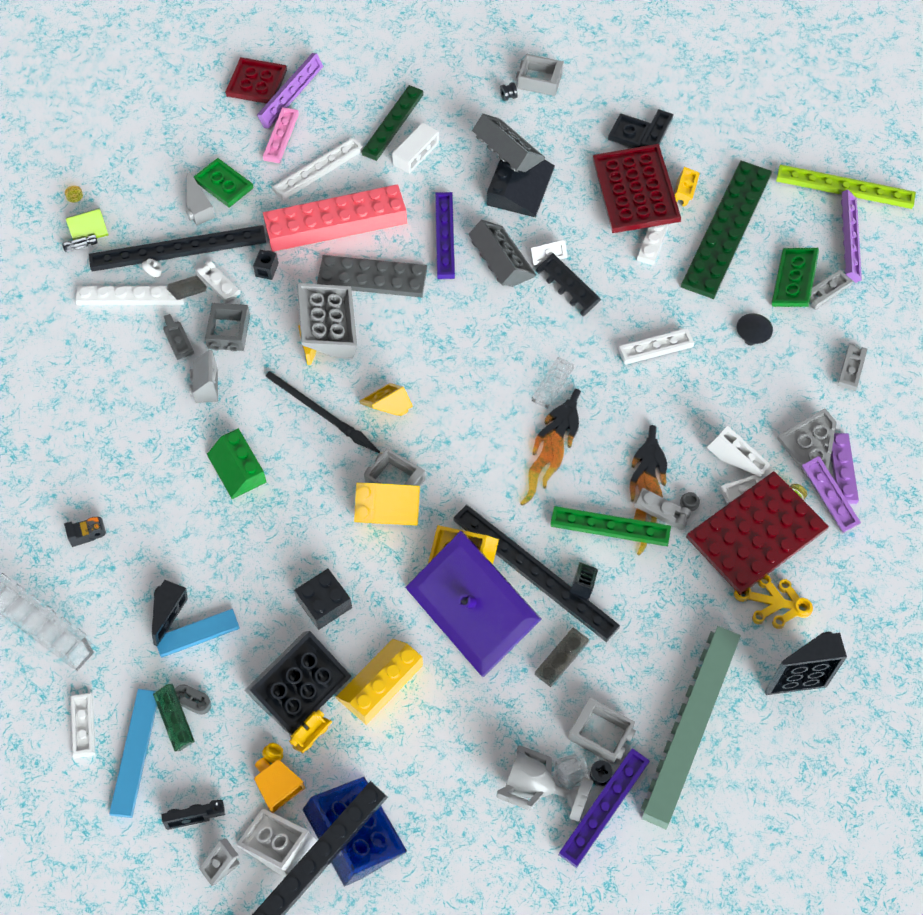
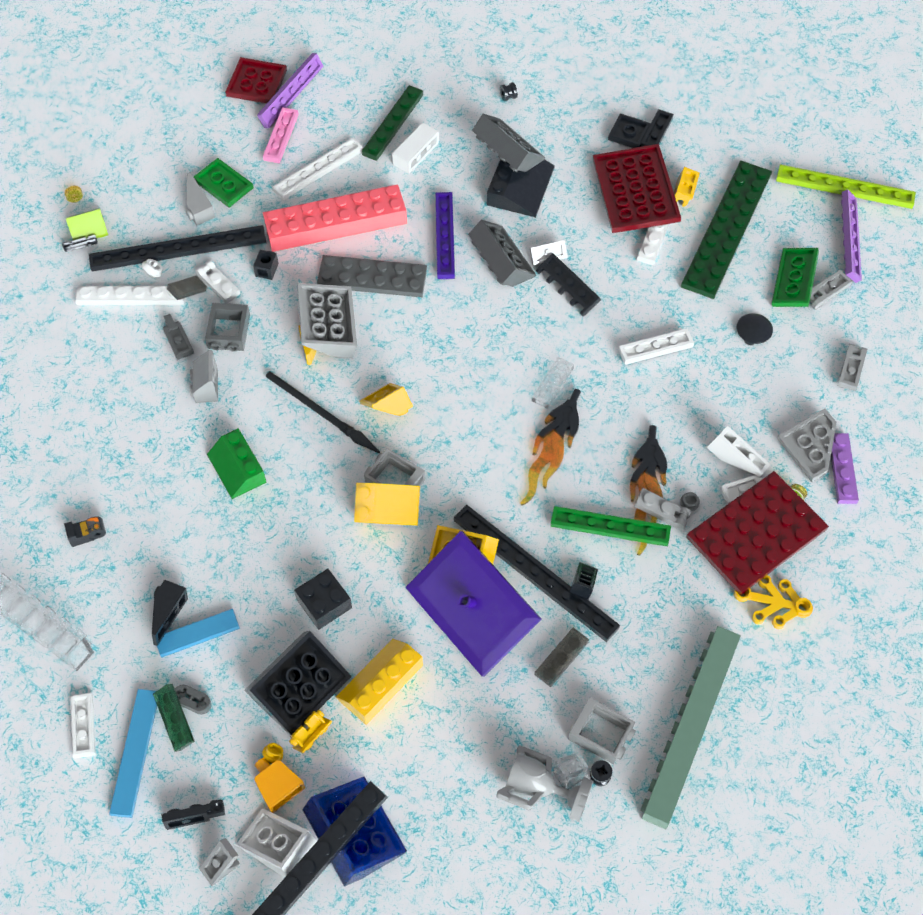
light grey window [516,54,564,96] -> none
dark purple plate [558,748,650,868] -> none
black slope [765,631,847,695] -> none
medium lavender plate [801,456,861,533] -> none

